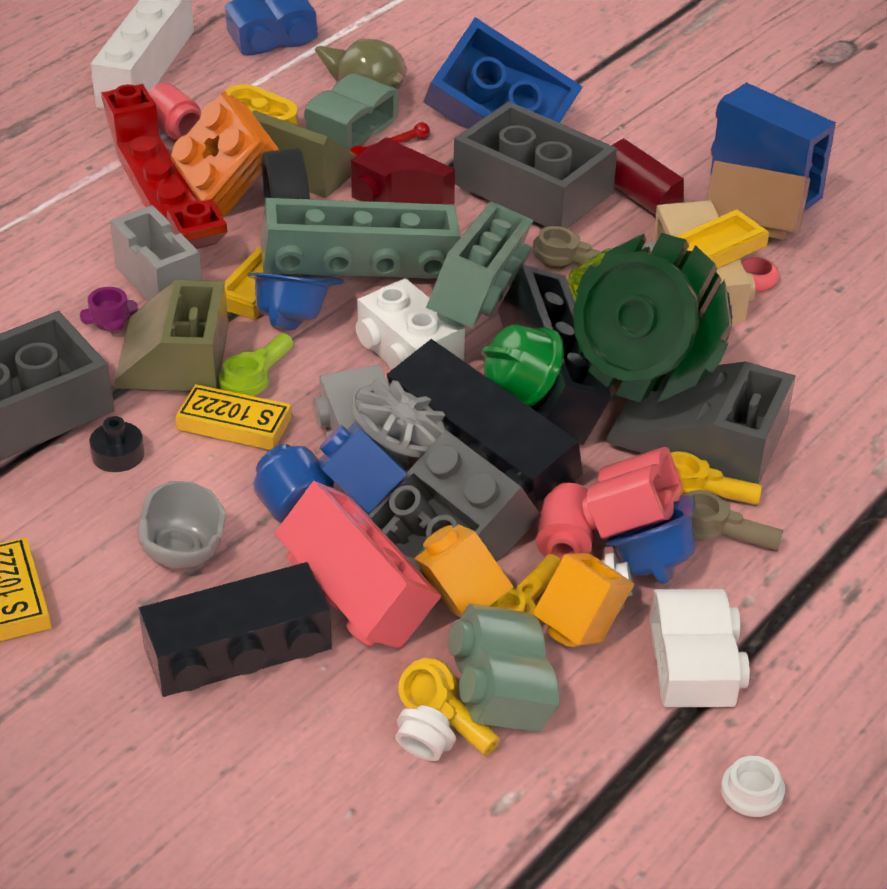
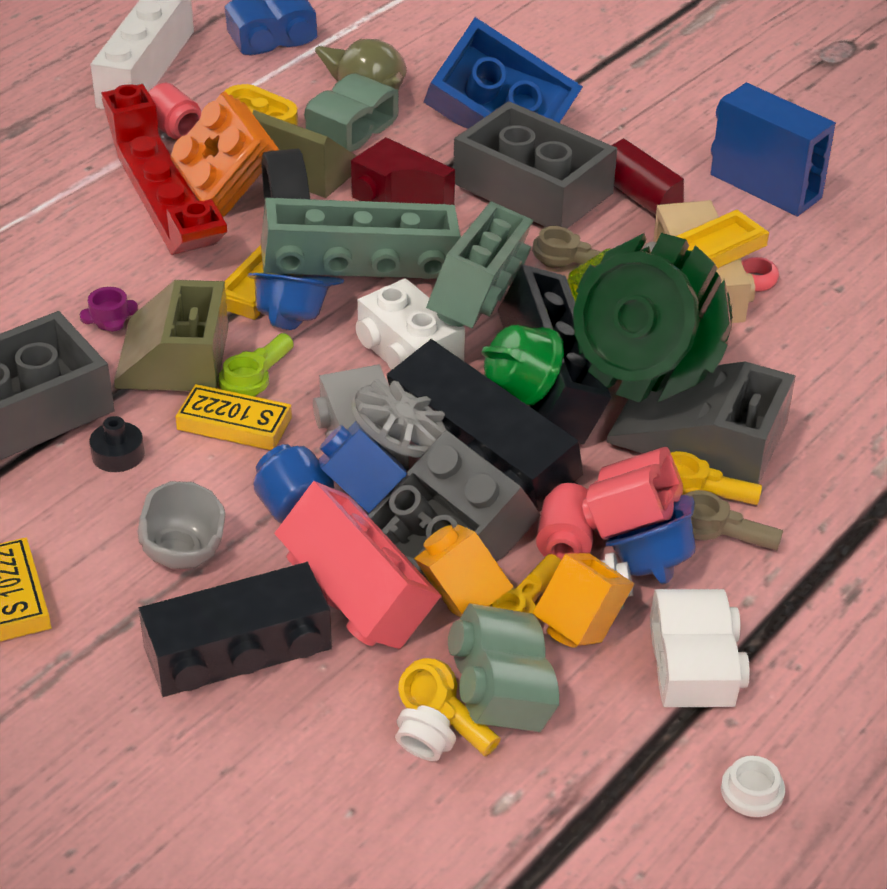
light grey brick [110,205,202,302] -> none
red hinge [350,122,430,156] -> none
medium nougat brick [706,161,811,240] -> none

